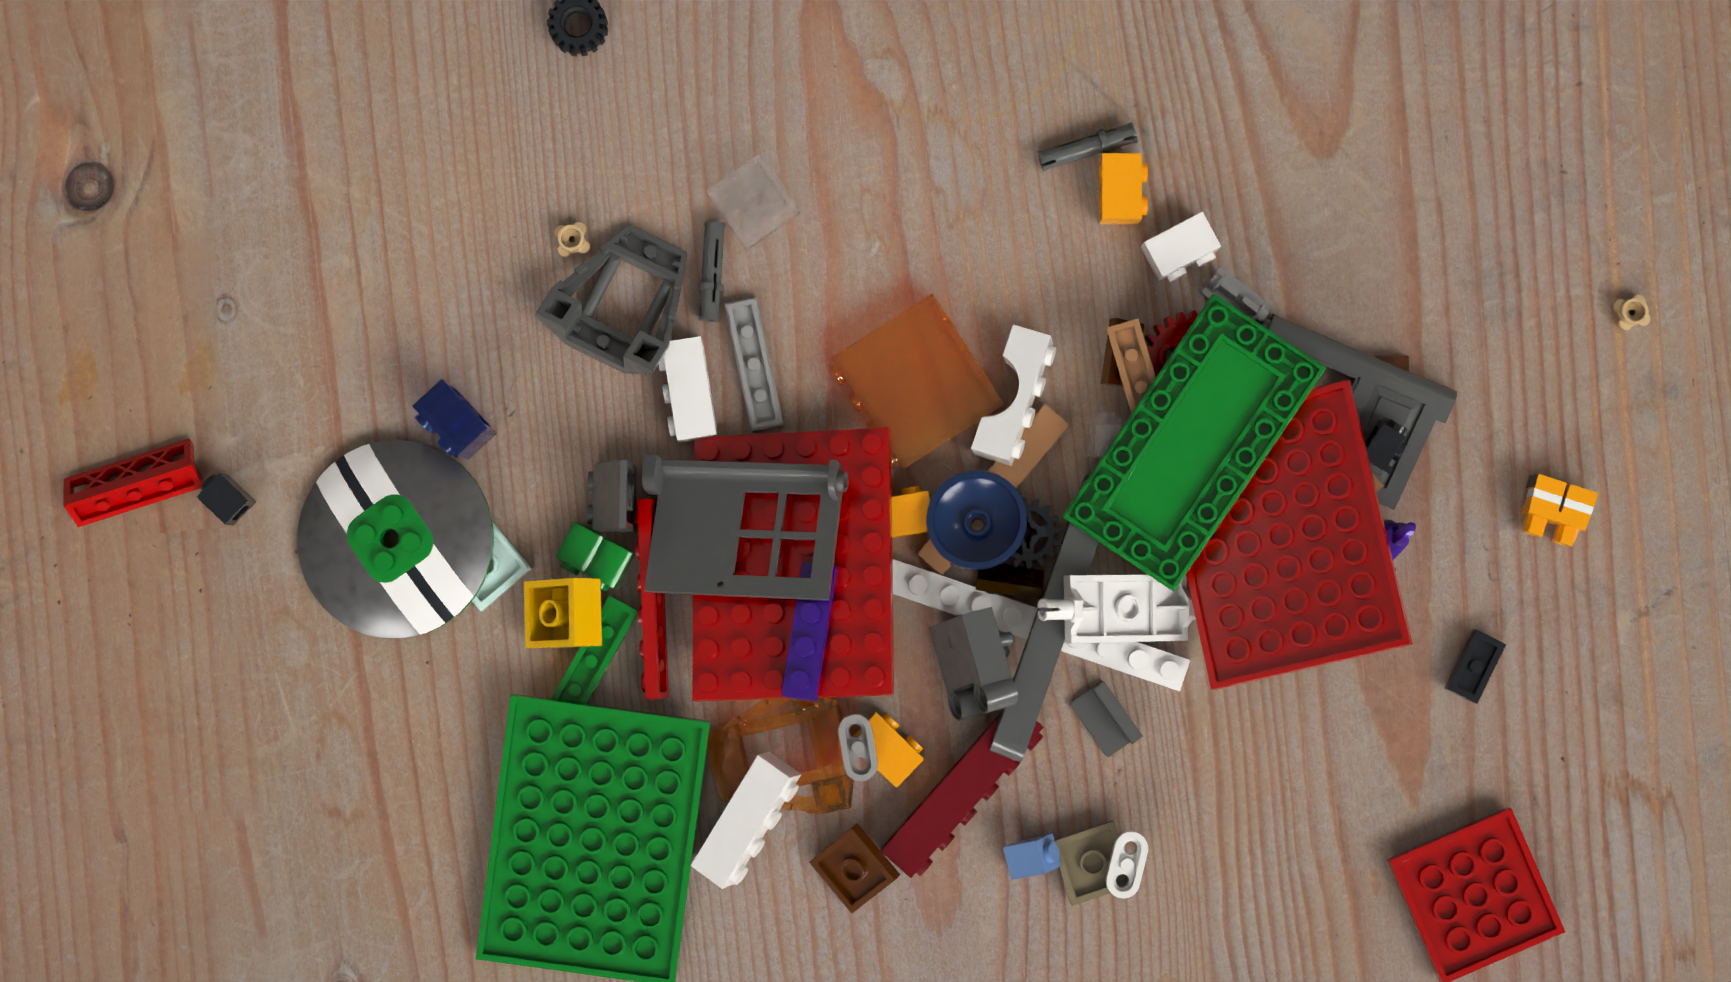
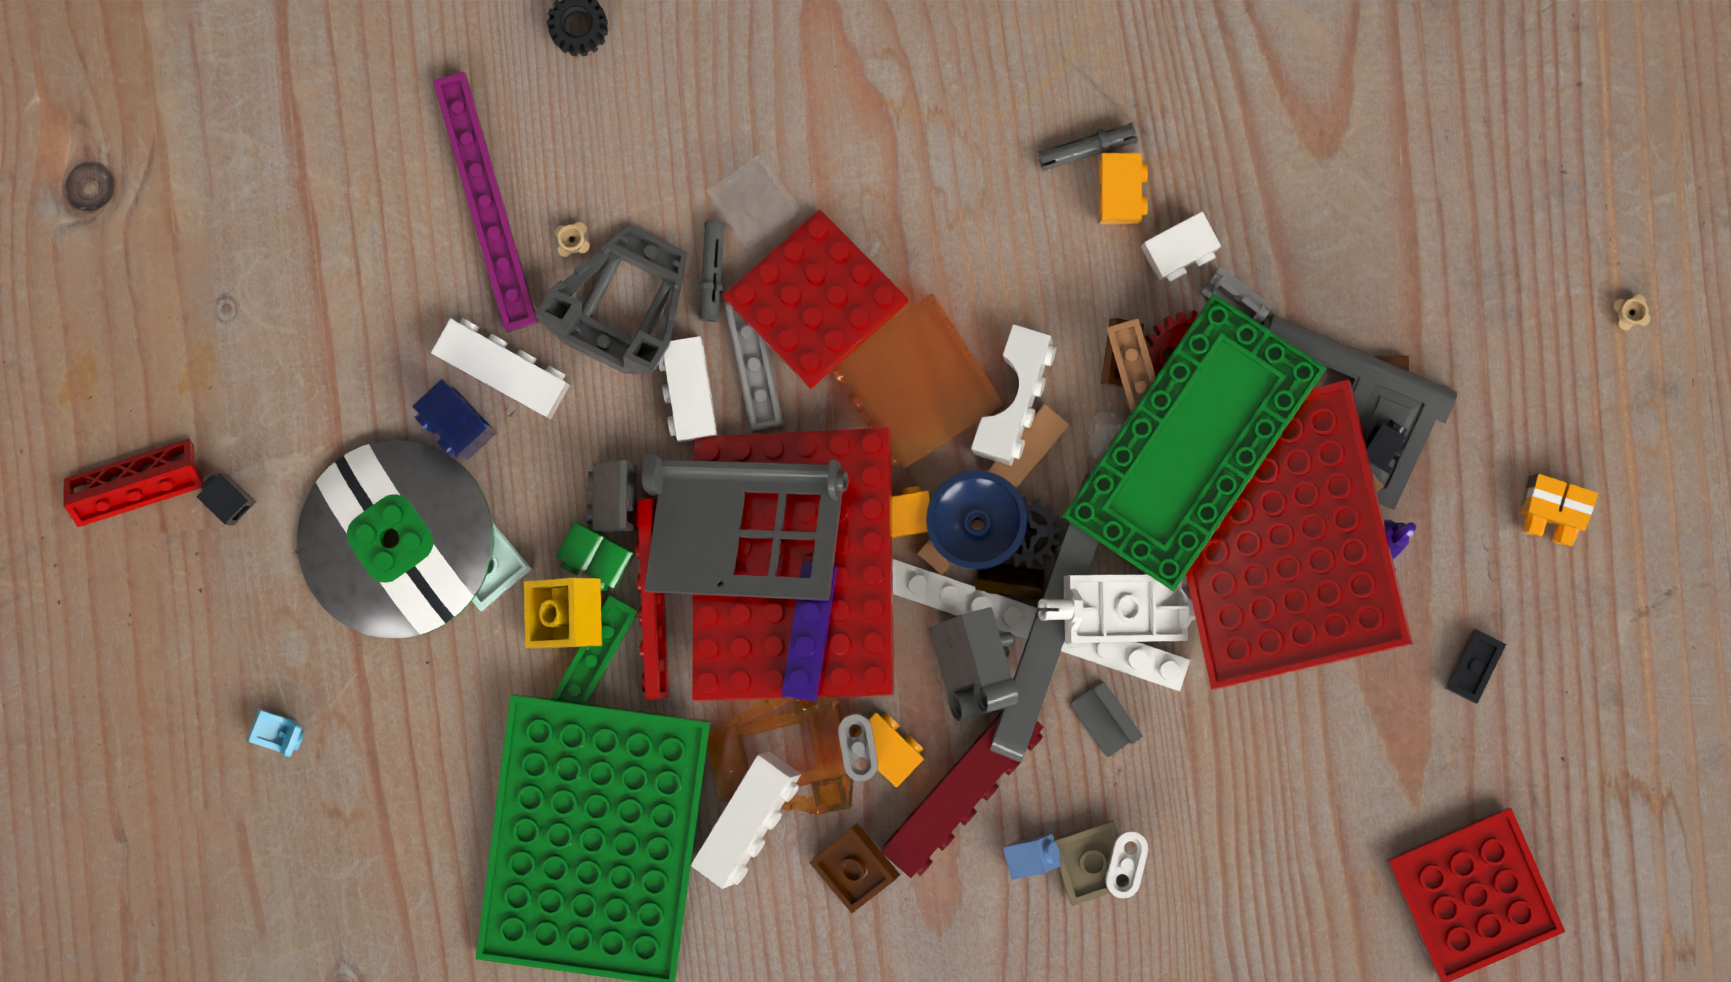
none -> medium azure bracket [246,708,303,757]
none -> white brick [431,318,570,420]
none -> magenta plate [433,72,539,333]
none -> red plate [722,209,909,390]

